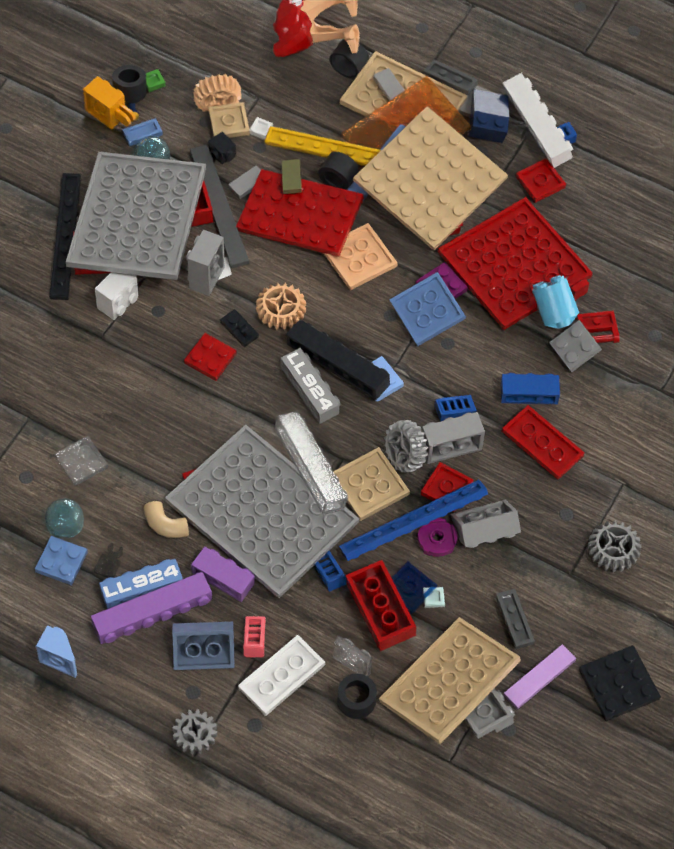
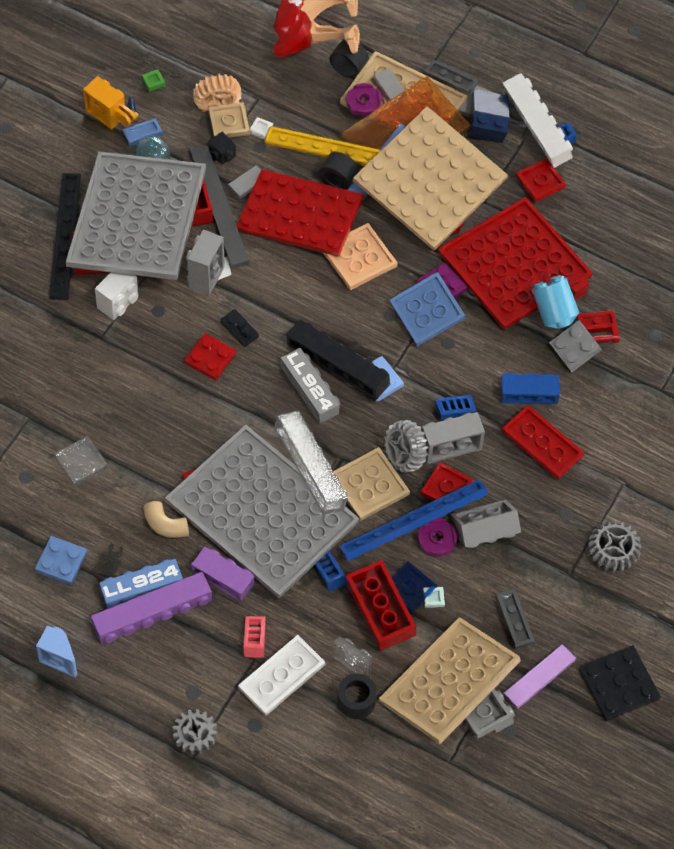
clear light blue cylinder [45,498,84,538] -> none
black piece [112,65,147,103] -> none
sand blue slope [172,622,235,670] -> none
light nougat gear [256,282,306,331] -> none
olive tile [282,159,302,194] -> none
none -> magenta plate [346,83,382,116]

